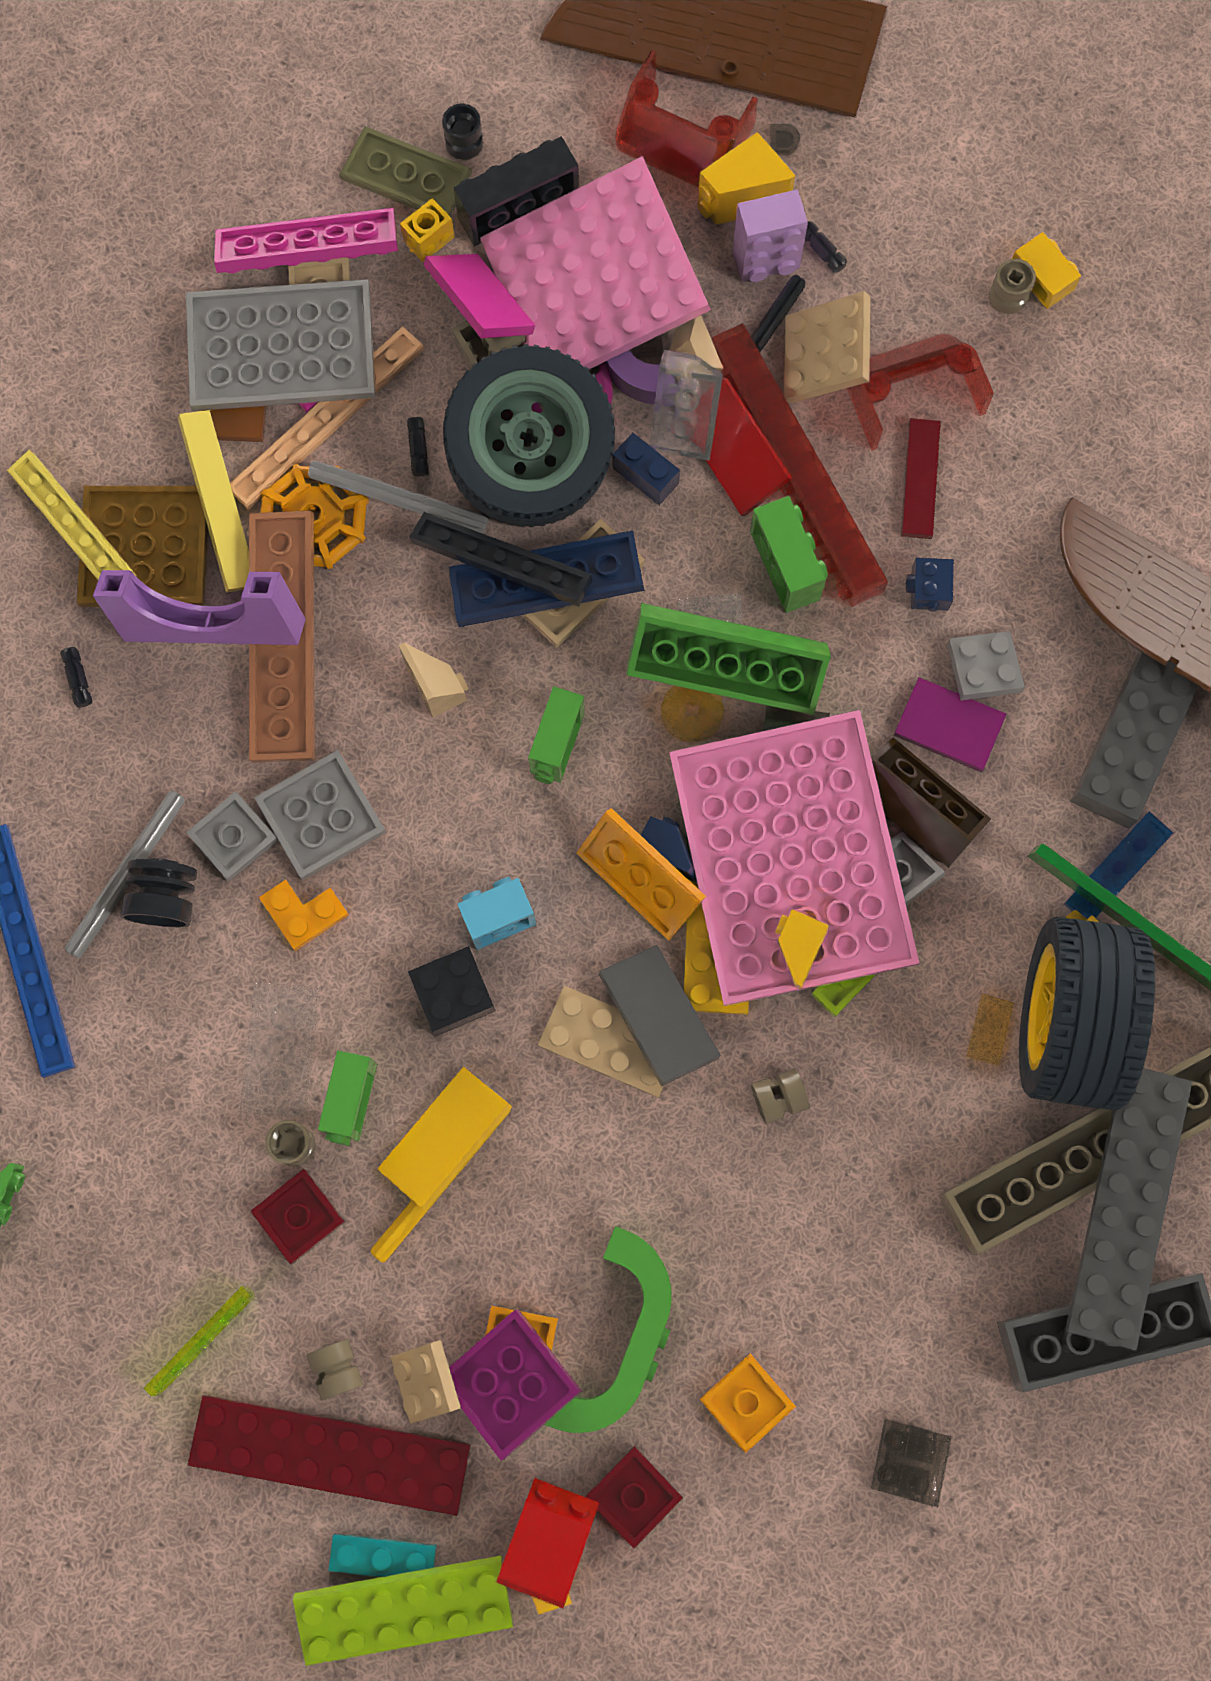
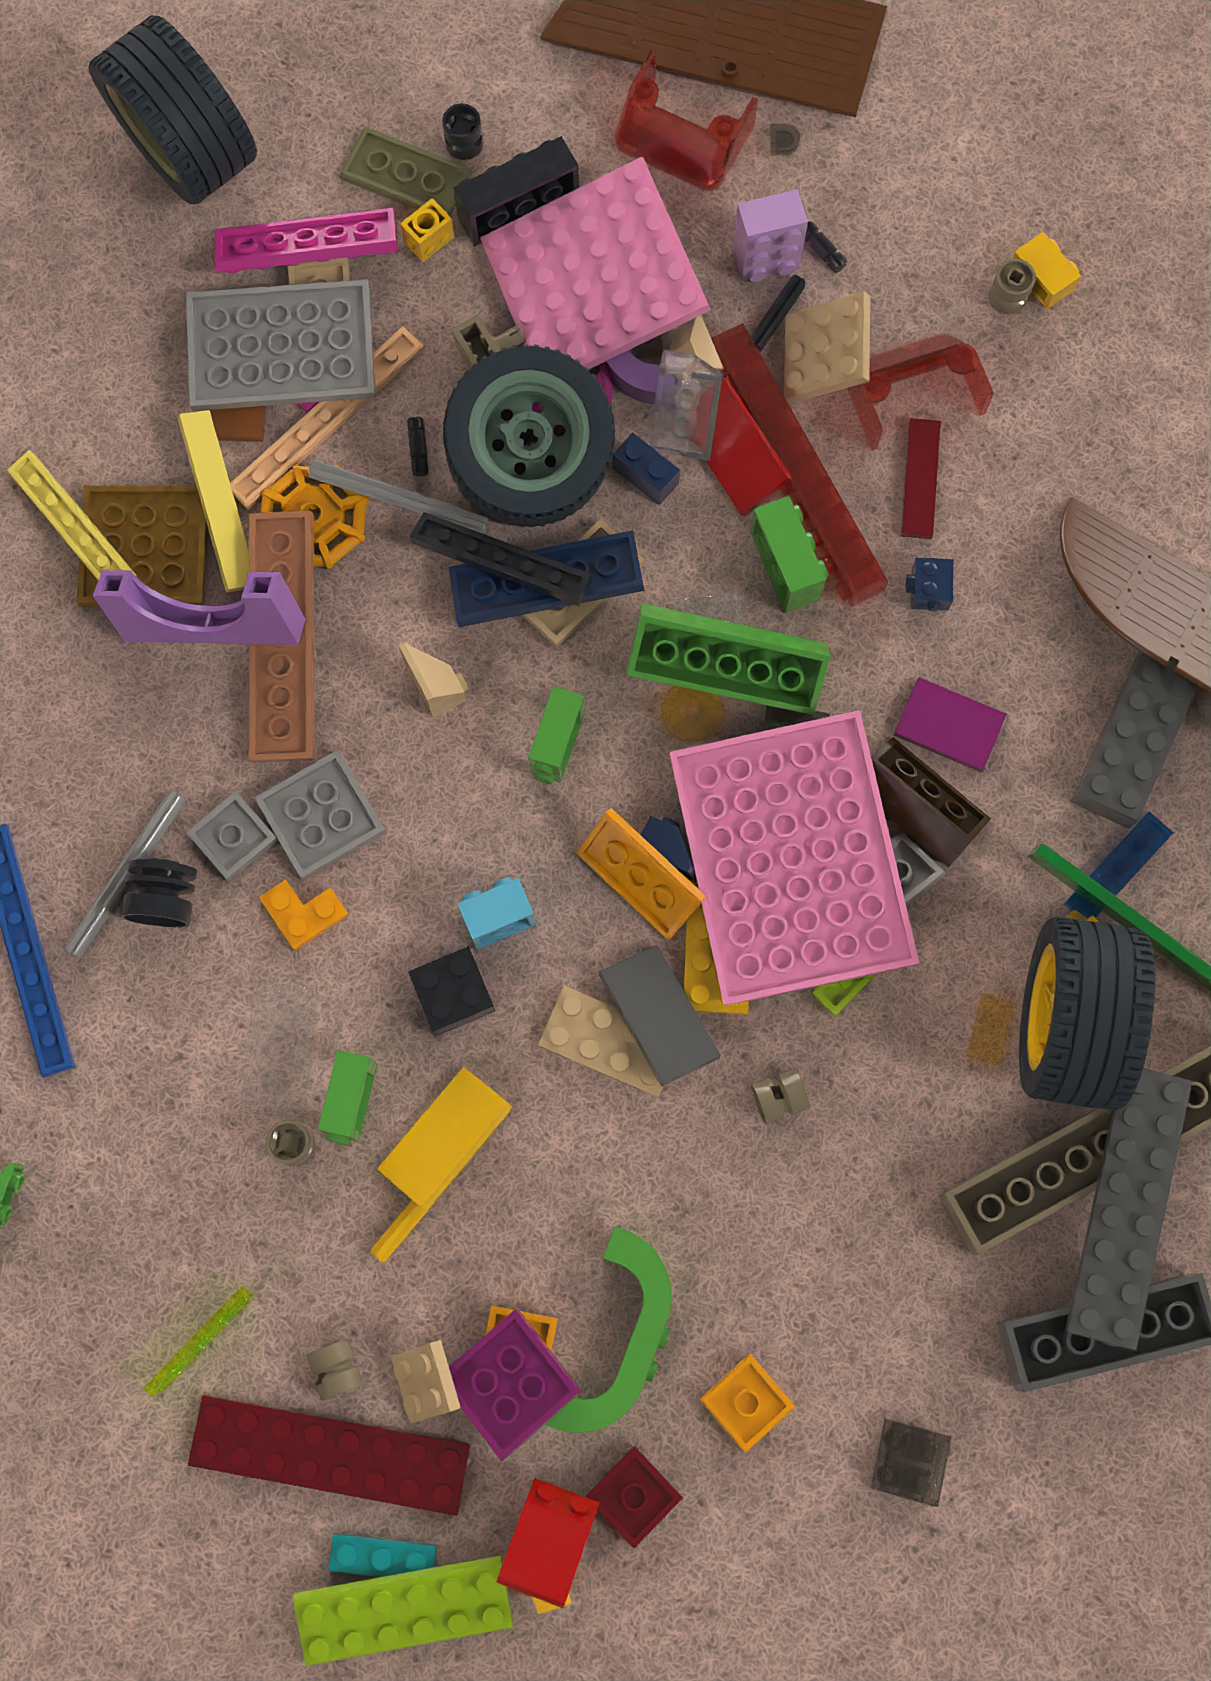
black axle [60,647,92,708] -> none
dark red plate [251,1169,346,1265] -> none
dark pink tile [424,254,536,338] -> none
yellow slope [697,132,795,225] -> none
yellow slope [775,909,829,990] -> none
light grey plate [947,631,1025,700] -> none
none -> black wheel [88,15,258,204]

